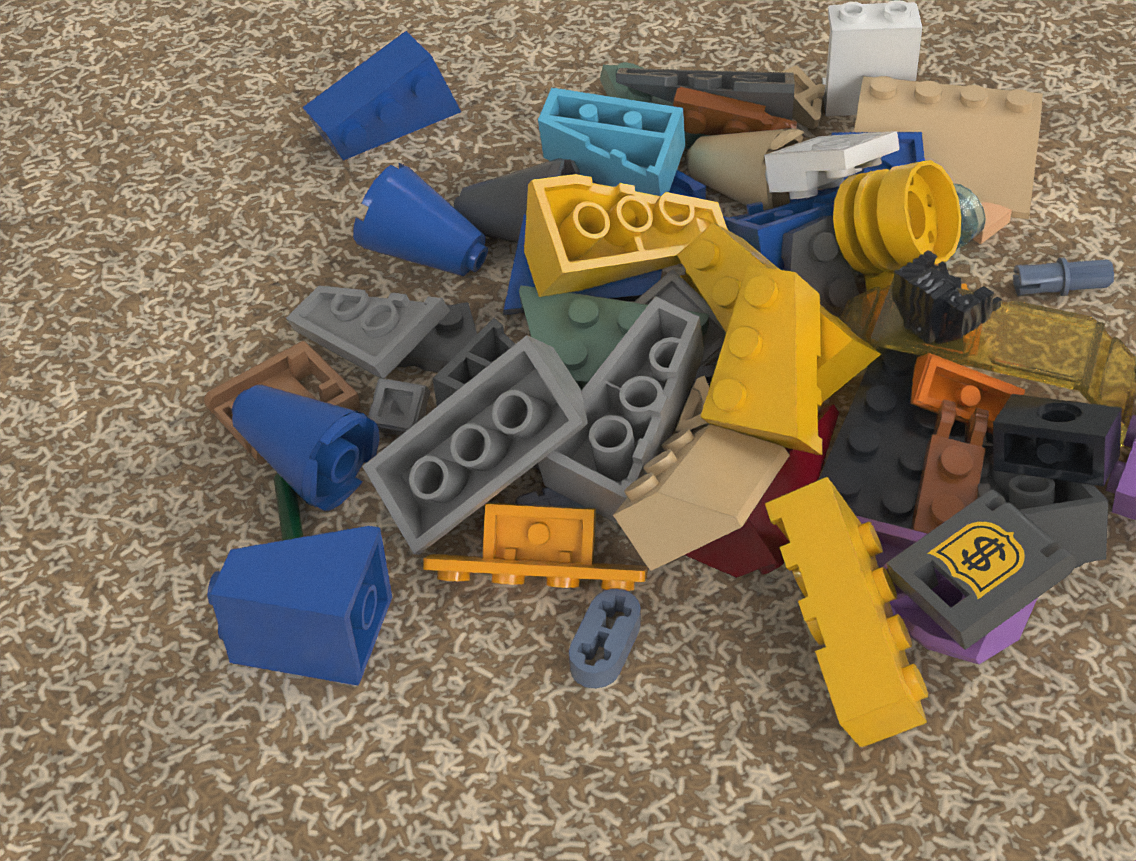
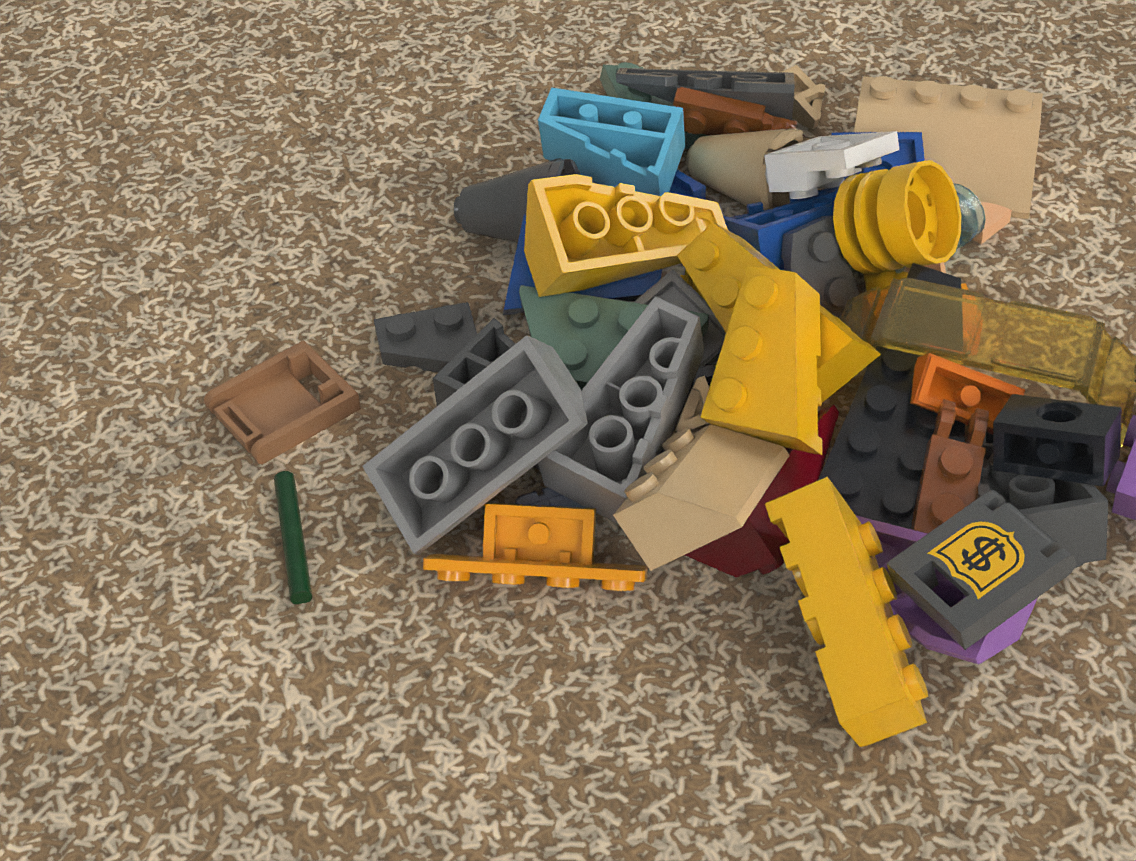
blue slope [207,526,392,686] -> none
blue cone [232,384,380,511] -> none
light grey wing [286,285,450,379] -> none
blue wedge [302,31,461,160] -> none
blue cone [353,163,488,276] -> none
light grey tile [368,378,430,435] -> none
sand blue beam [569,589,641,689] -> none
white panel [822,0,922,116] -> none
black hair [892,250,1002,344] -> none
sand blue axle [1013,258,1114,296] -> none

